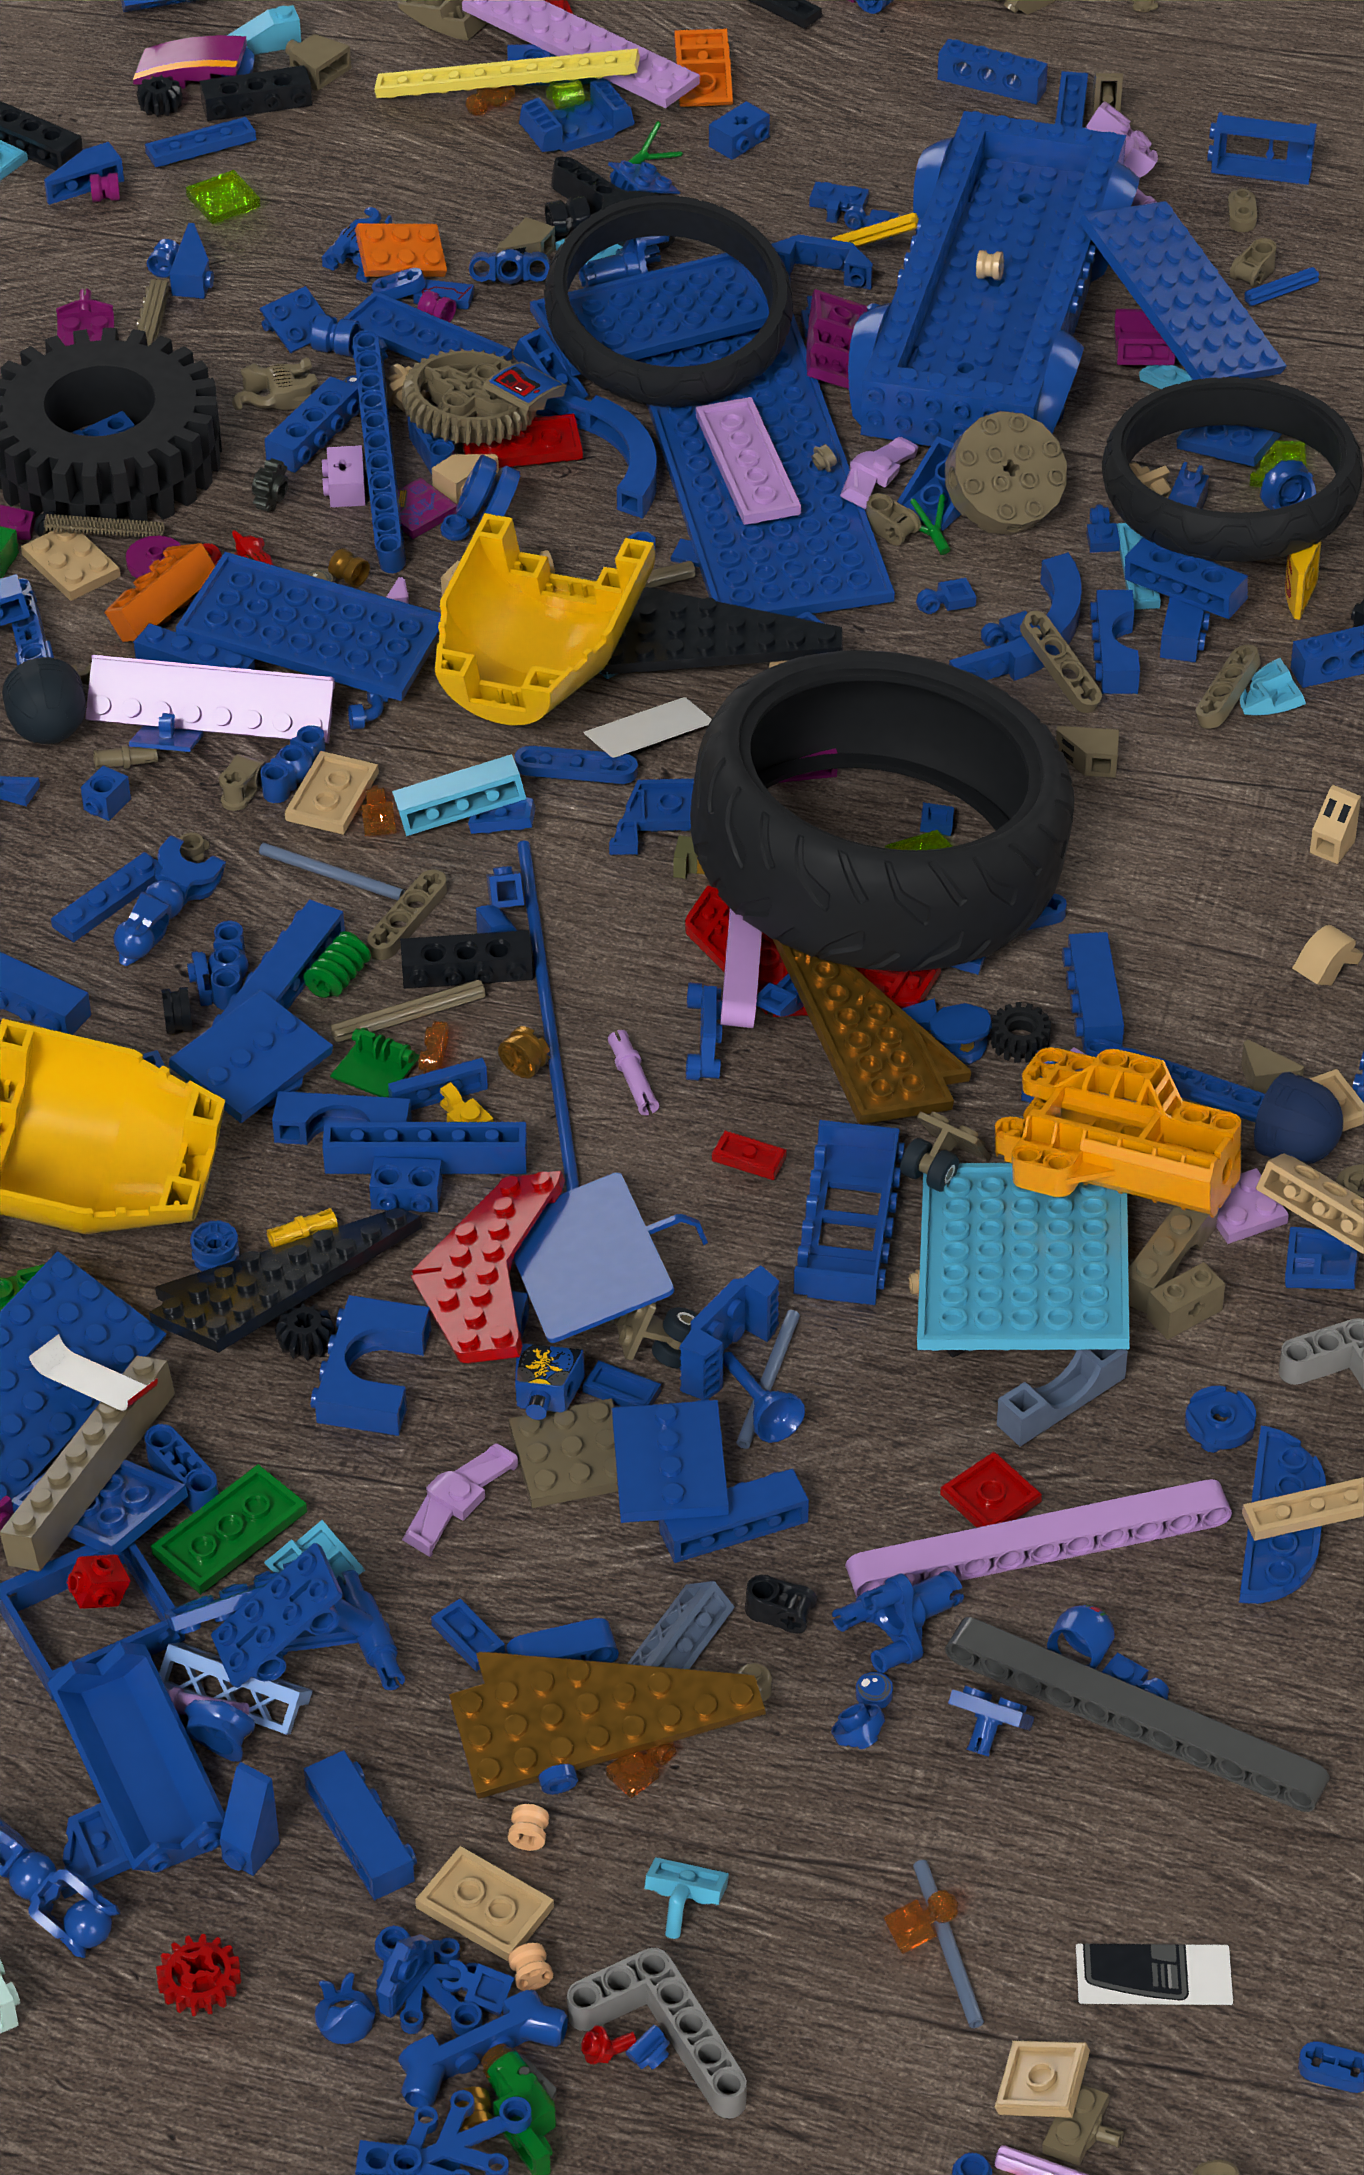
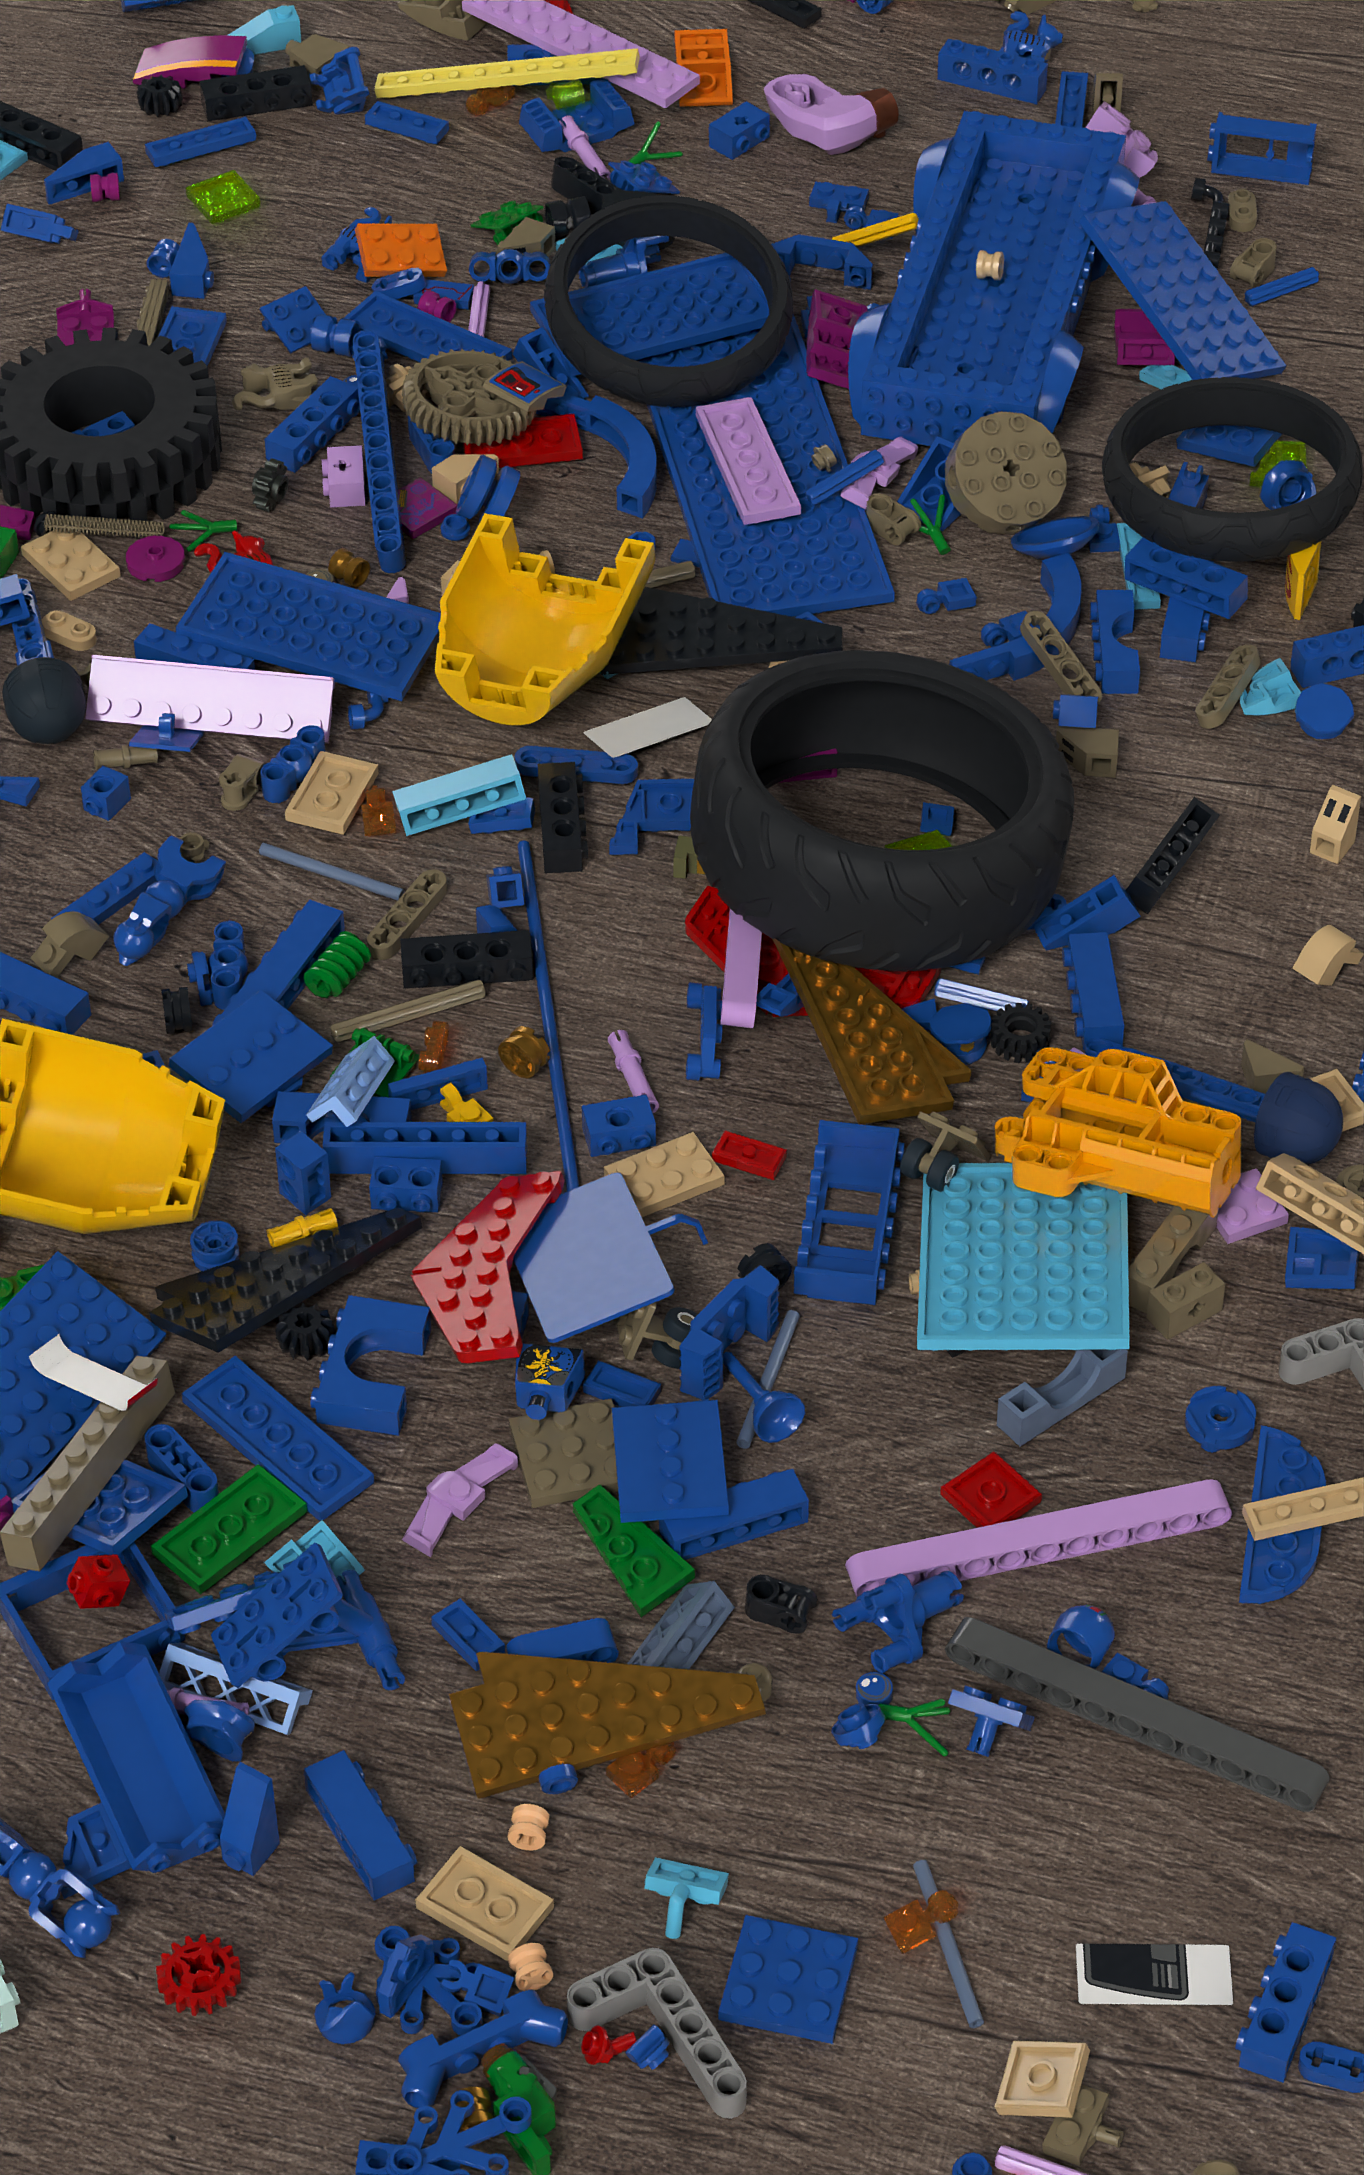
orange wedge [104,543,215,642] -> none
none -> blue hinge [0,204,79,244]
none -> dark tan brick [31,911,109,978]
none -> tan plate [42,611,97,651]
none -> blue plate [158,306,227,367]
none -> green plant [169,510,237,552]
none -> blue plate [181,1356,374,1521]
none -> blue brick [275,1131,331,1215]
none -> light blue fence [306,1036,395,1127]
none -> blue piece [309,47,369,115]
none -> blue plate [365,101,449,145]
none -> lavender axle [468,281,490,337]
none -> green hinge [470,201,544,245]
none -> black brick [538,762,588,874]
none -> lavender pin [559,116,611,179]
none -> green wing [573,1484,695,1618]
none -> blue brick [582,1094,656,1157]
none -> tan plate [604,1132,725,1217]
none -> blue plate [718,1915,858,2044]
none -> black wheel [737,1243,792,1290]
none -> lavender piece [764,74,899,155]
none -> blue axle [805,450,884,505]
none -> green plant [878,1698,951,1757]
none -> axle [935,978,1029,1012]
none -> blue animal [999,11,1063,63]
none -> blue dish [1011,516,1099,559]
none -> blue slope [1033,875,1141,951]
none -> blue brick [1053,694,1098,728]
none -> black brick [1126,797,1220,914]
none -> black bar [1191,177,1230,269]
none -> blue brick [1235,1922,1336,2083]
none -> blue hat [1295,683,1354,739]

